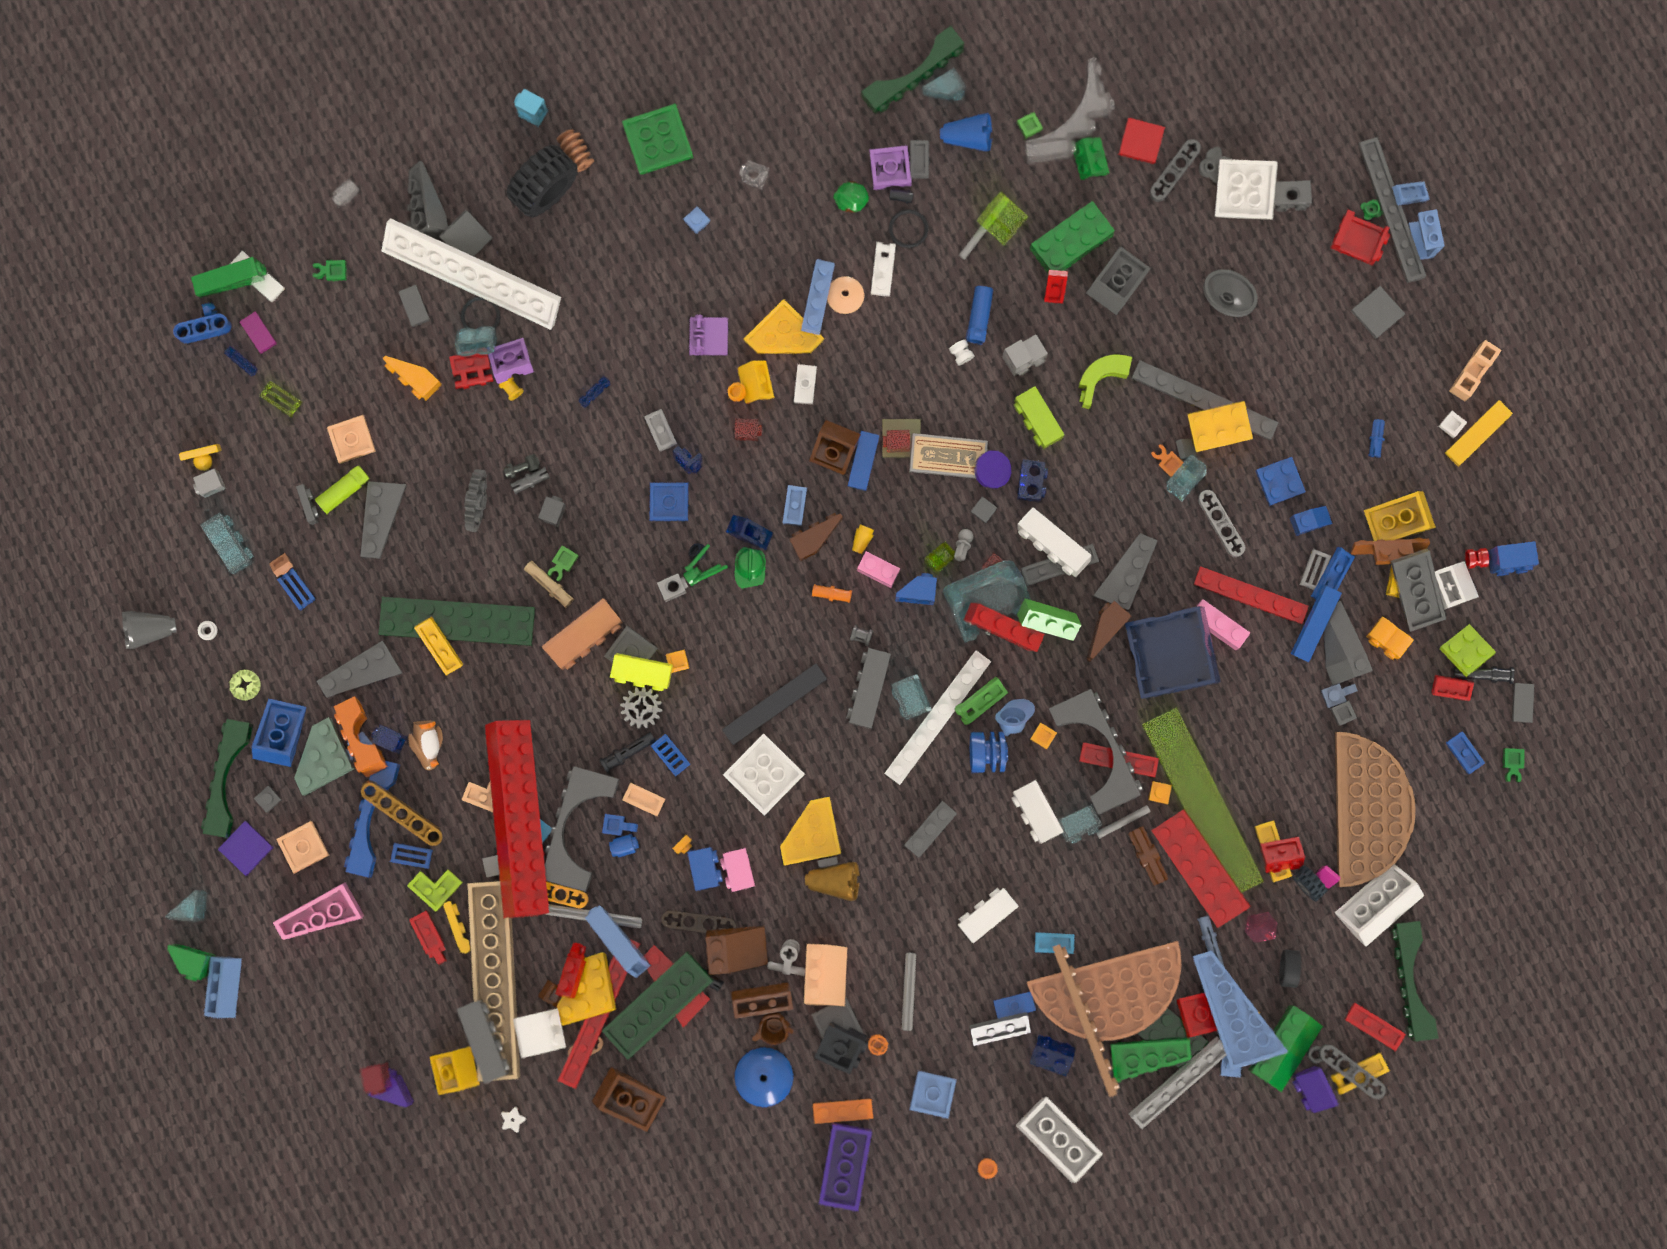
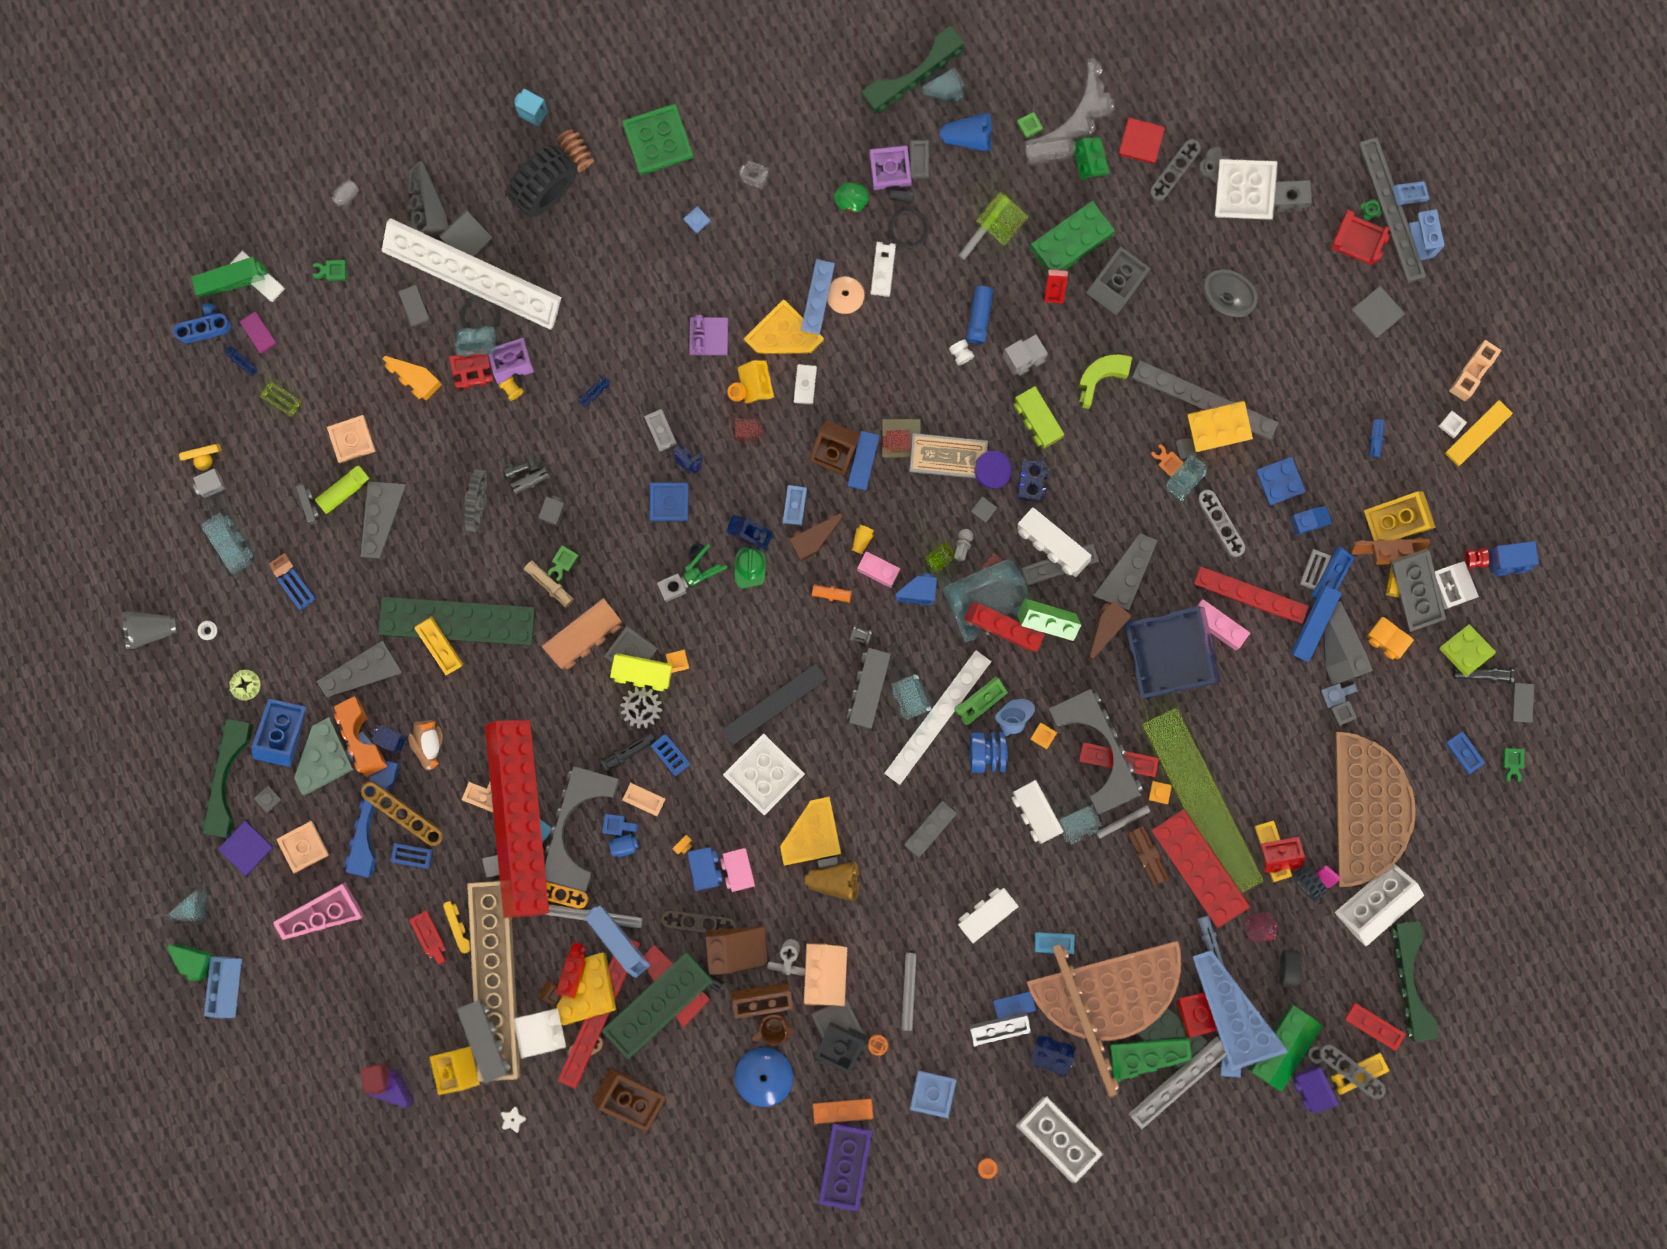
lime plate [407,870,463,912] -> none
red plate [1431,675,1474,701] -> none

